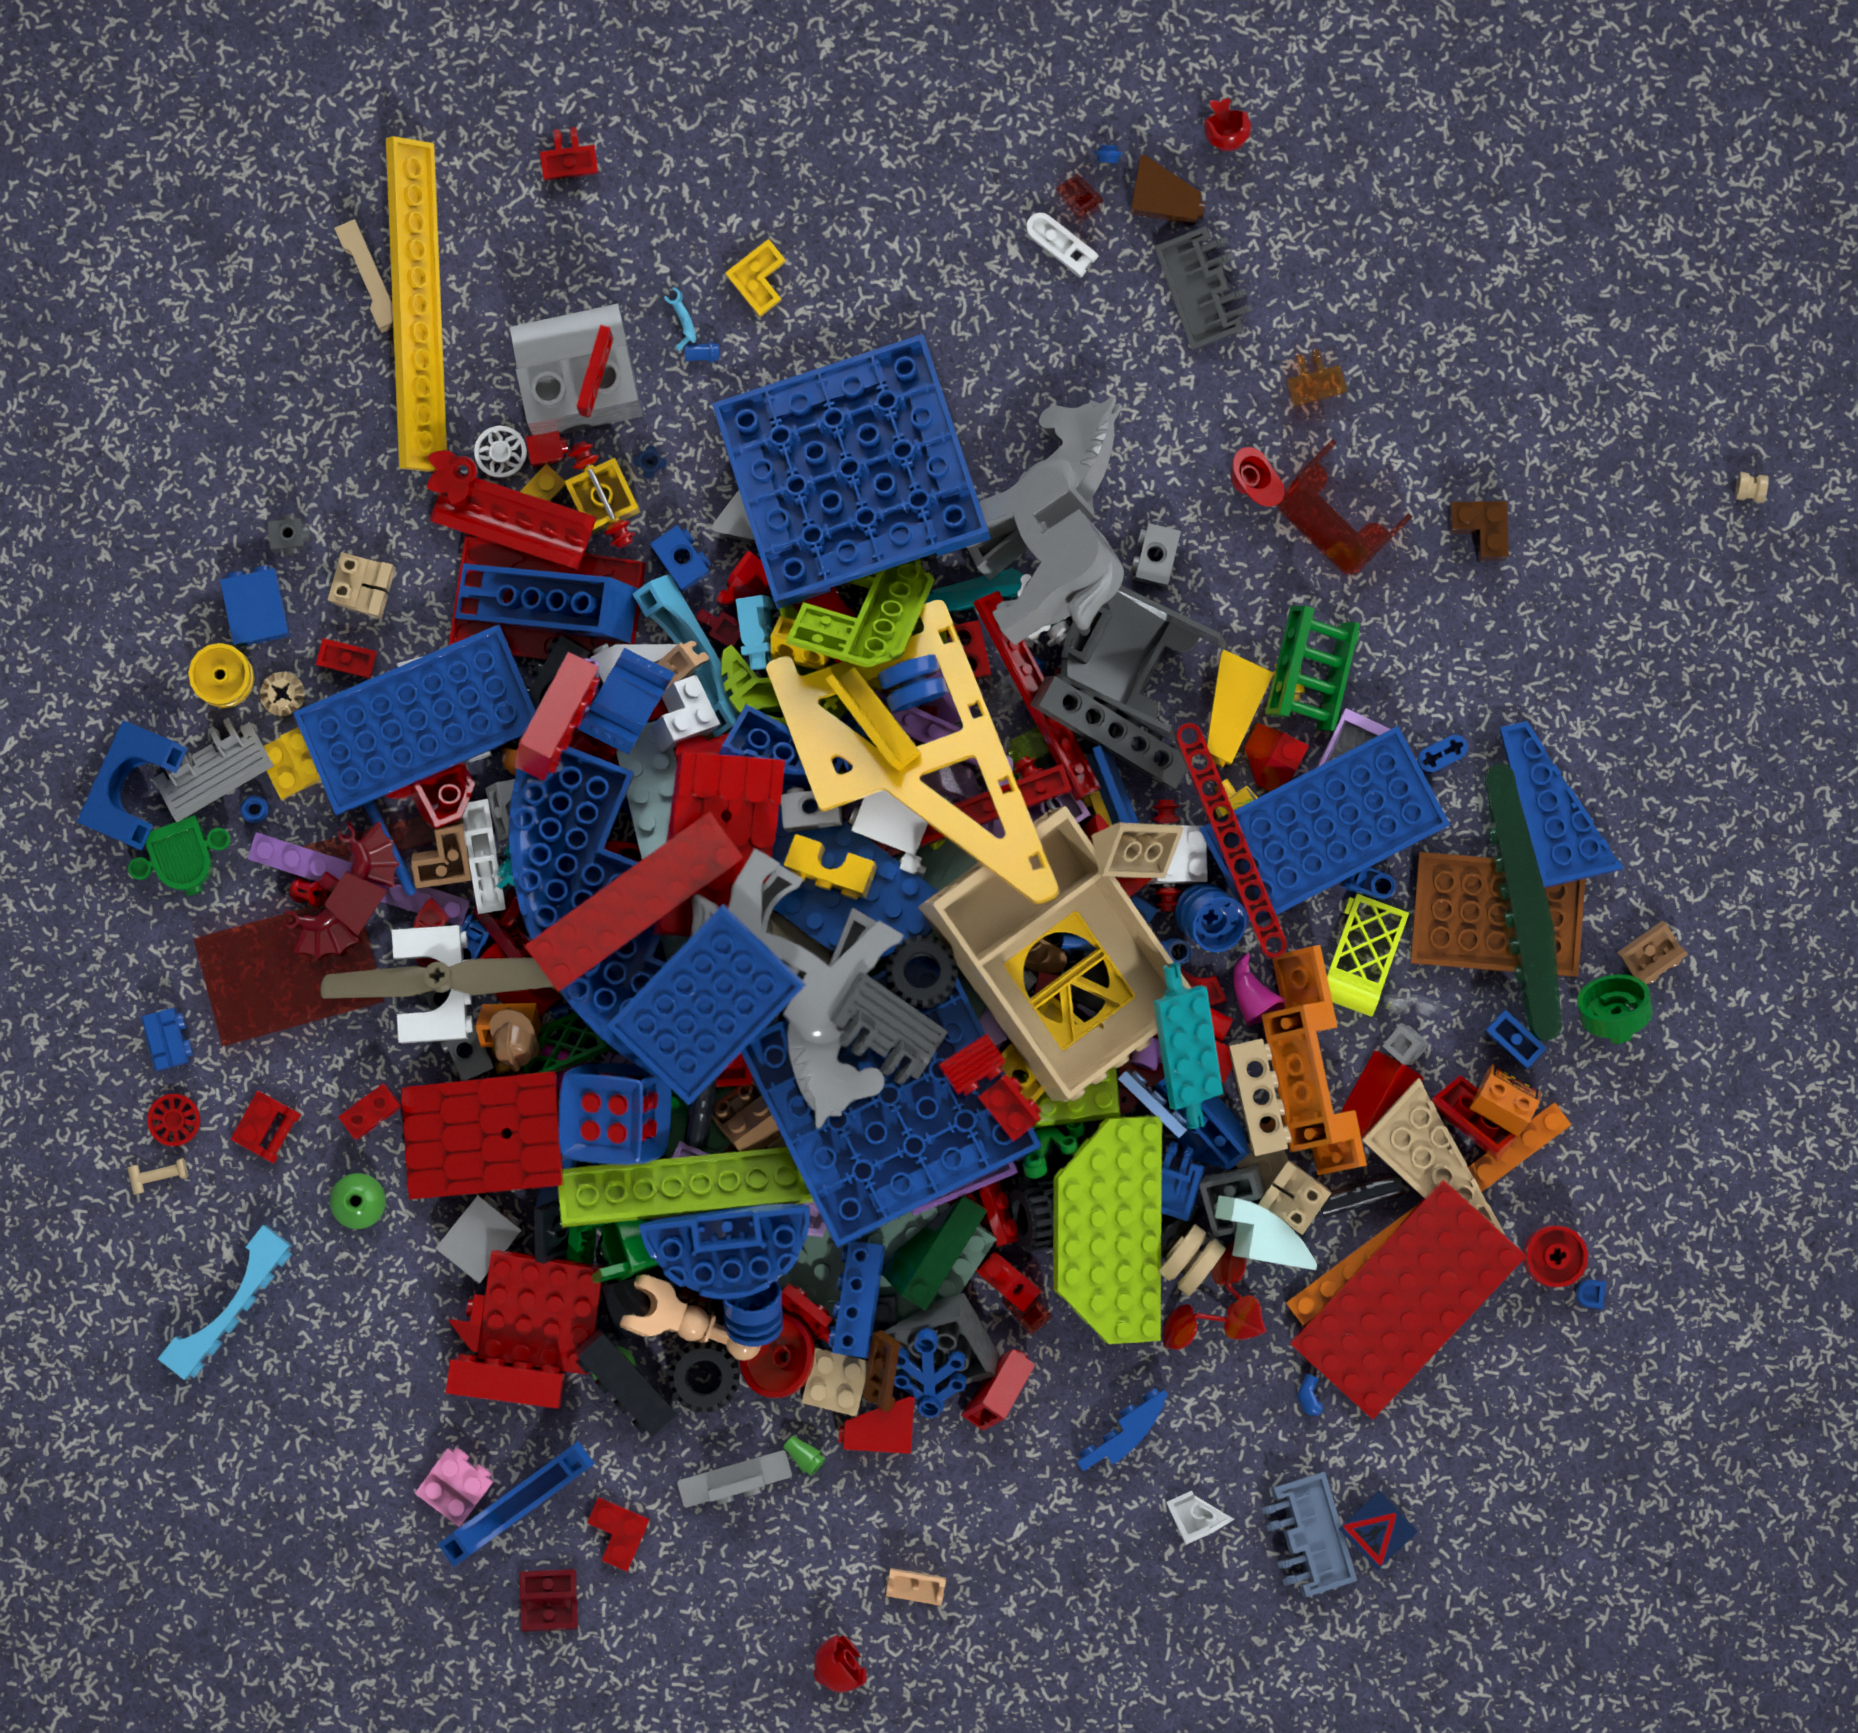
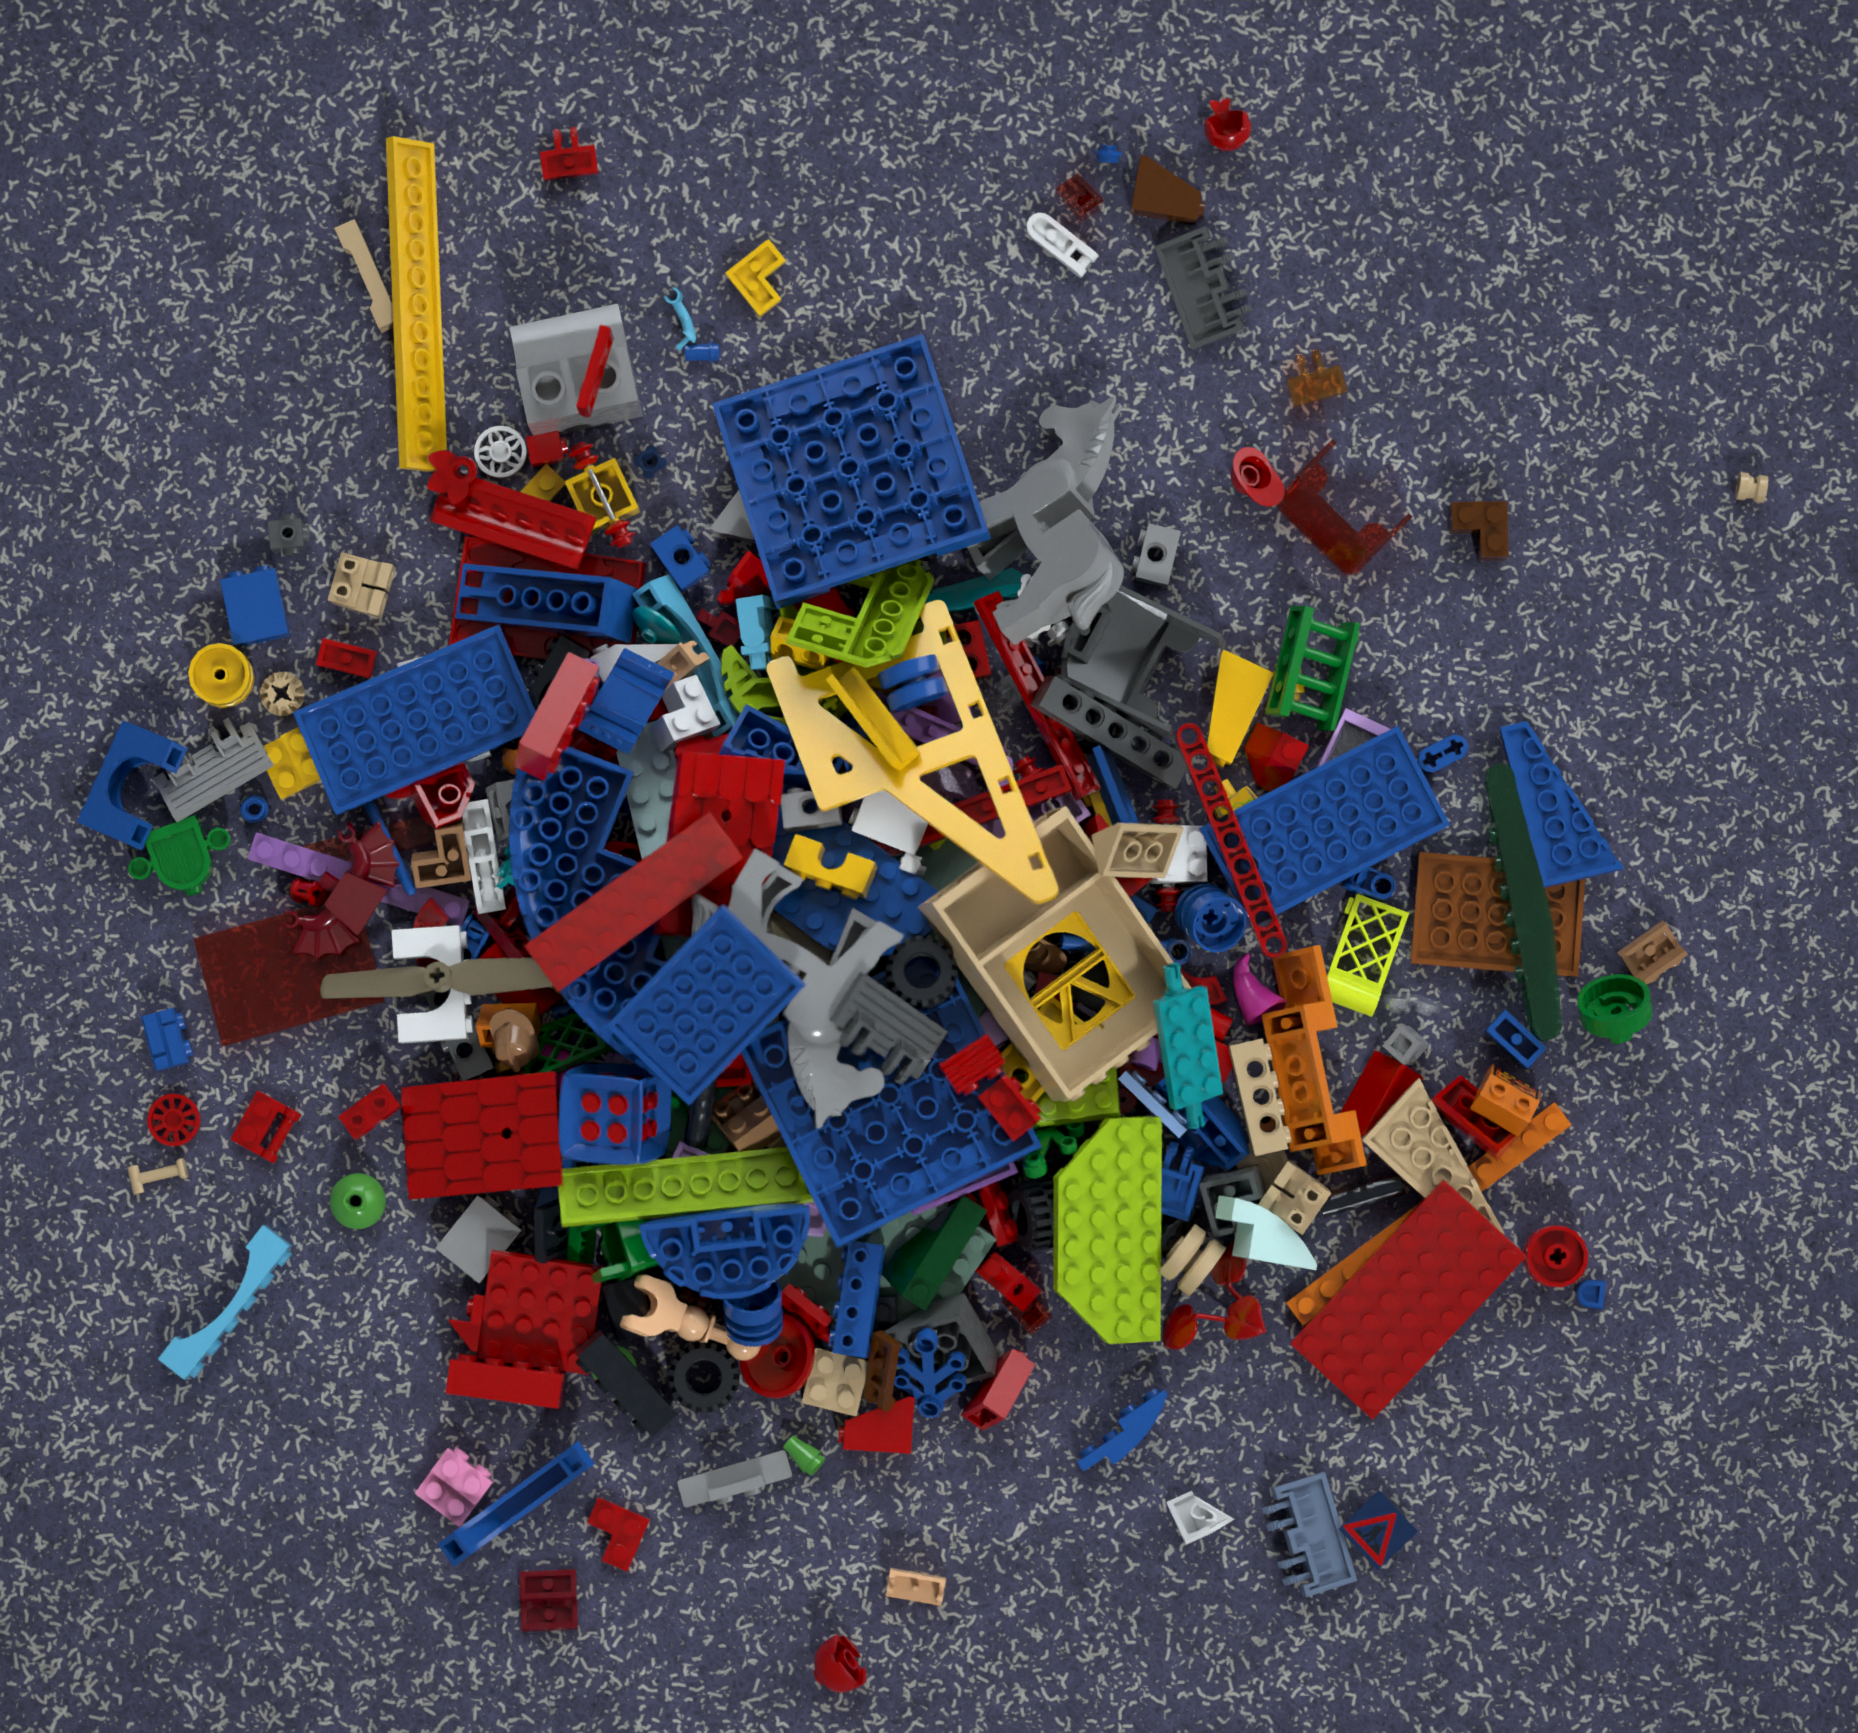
clear neon green brick [1006,727,1051,765] -> none
blue arm [1297,1373,1323,1416] -> none
none -> teal dish [632,606,680,644]

